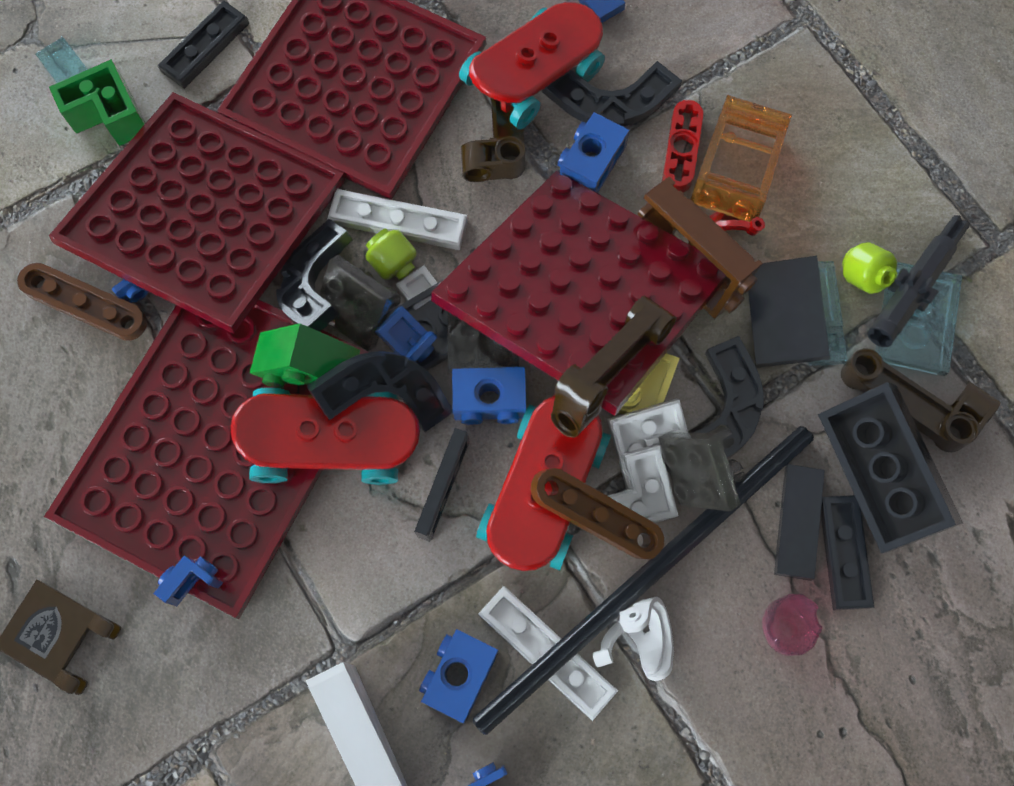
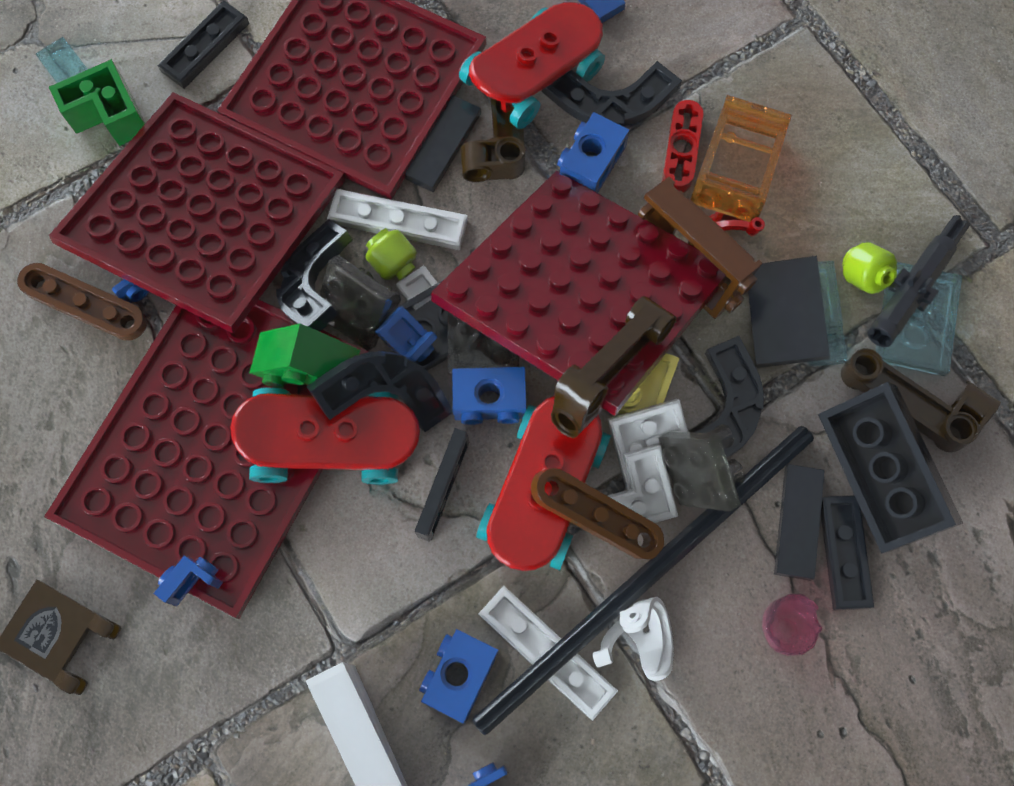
none -> black tile [405,95,481,193]

